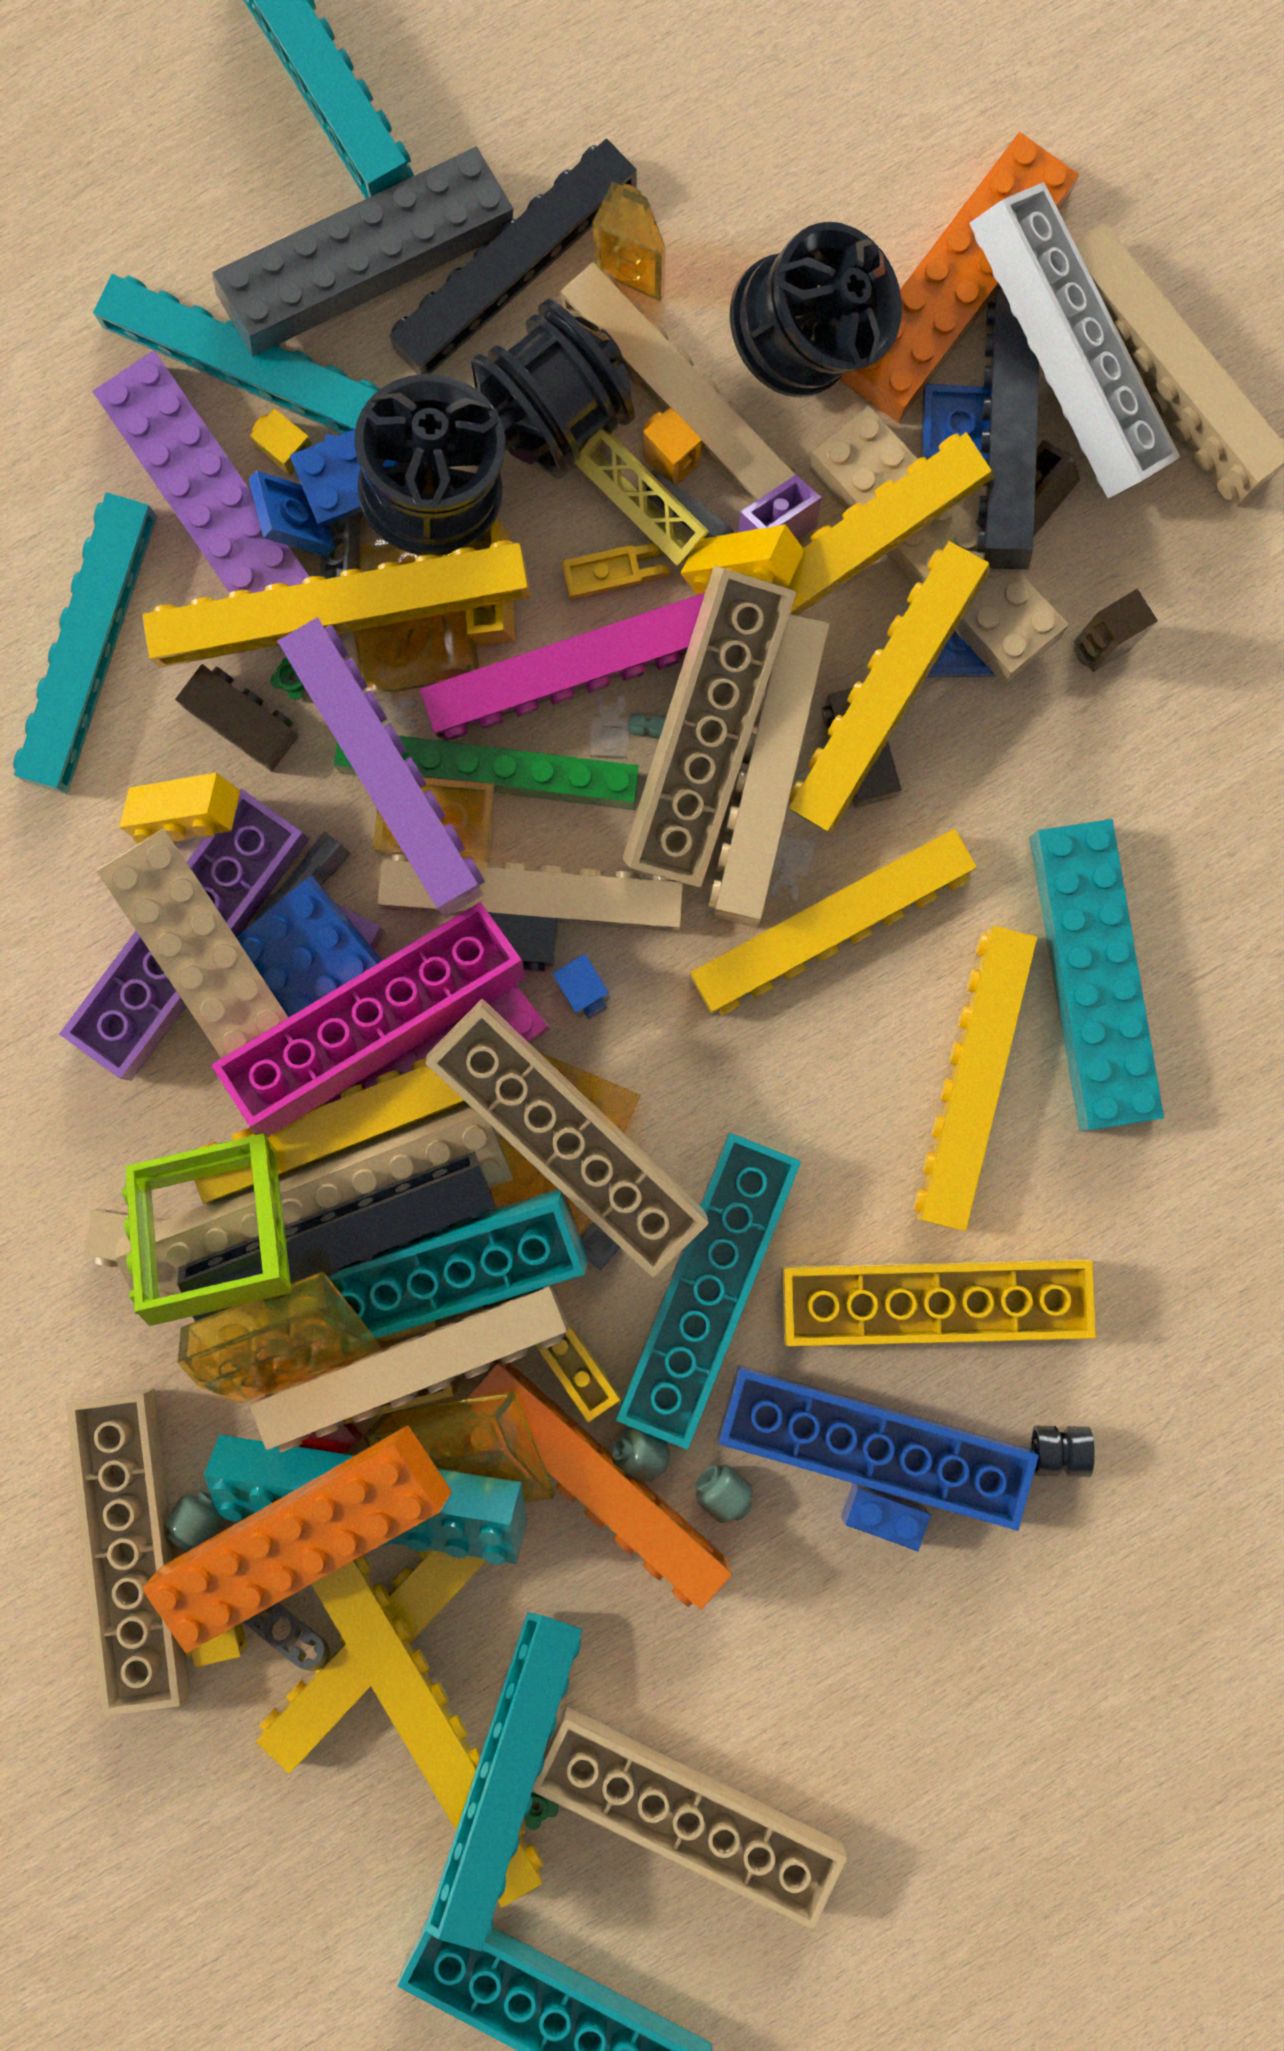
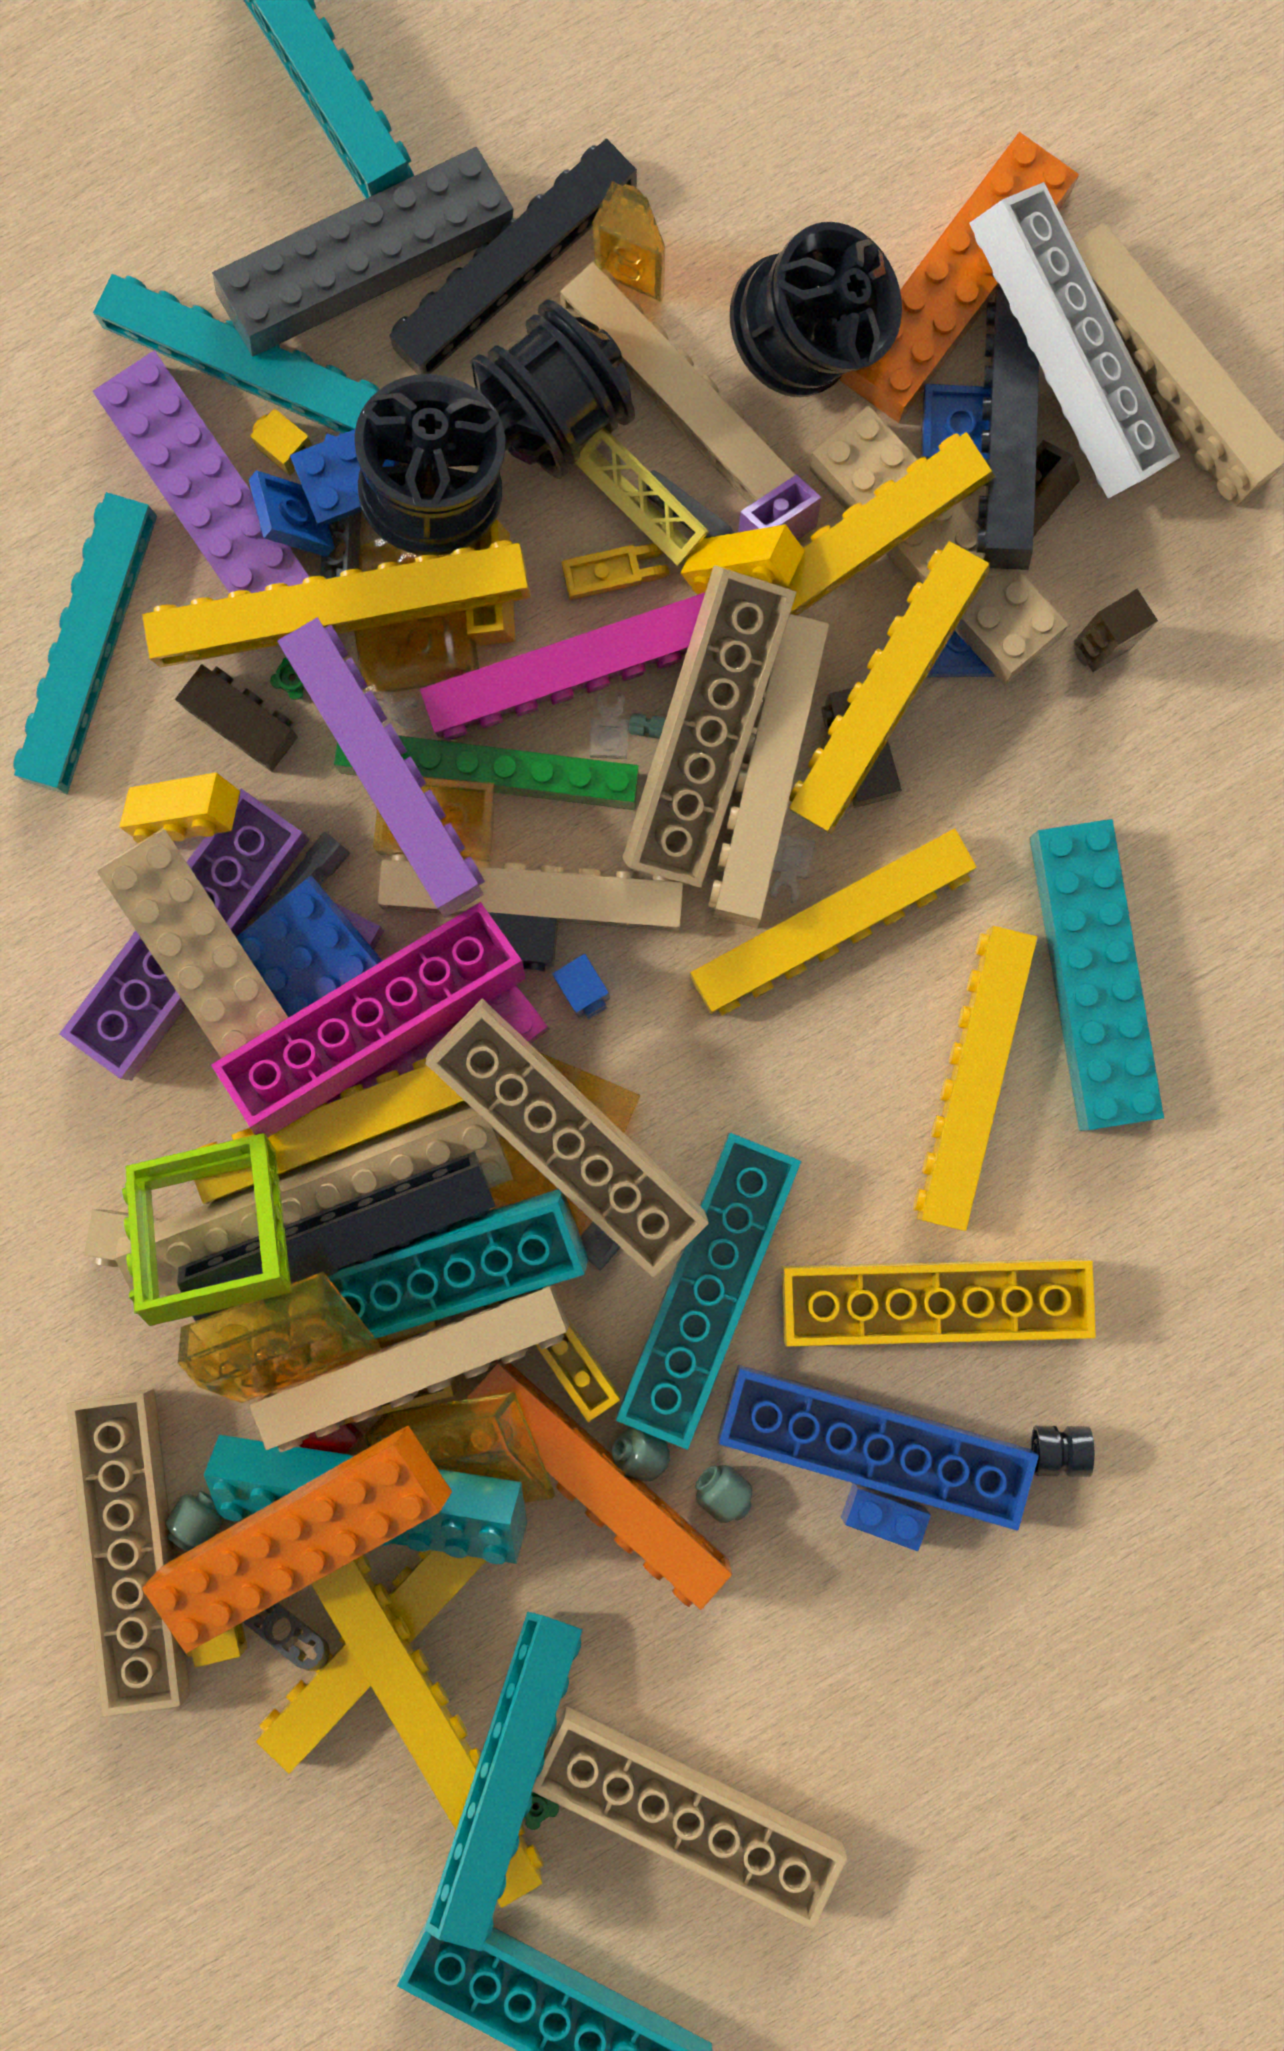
light orange brick [643,407,702,485] -> none

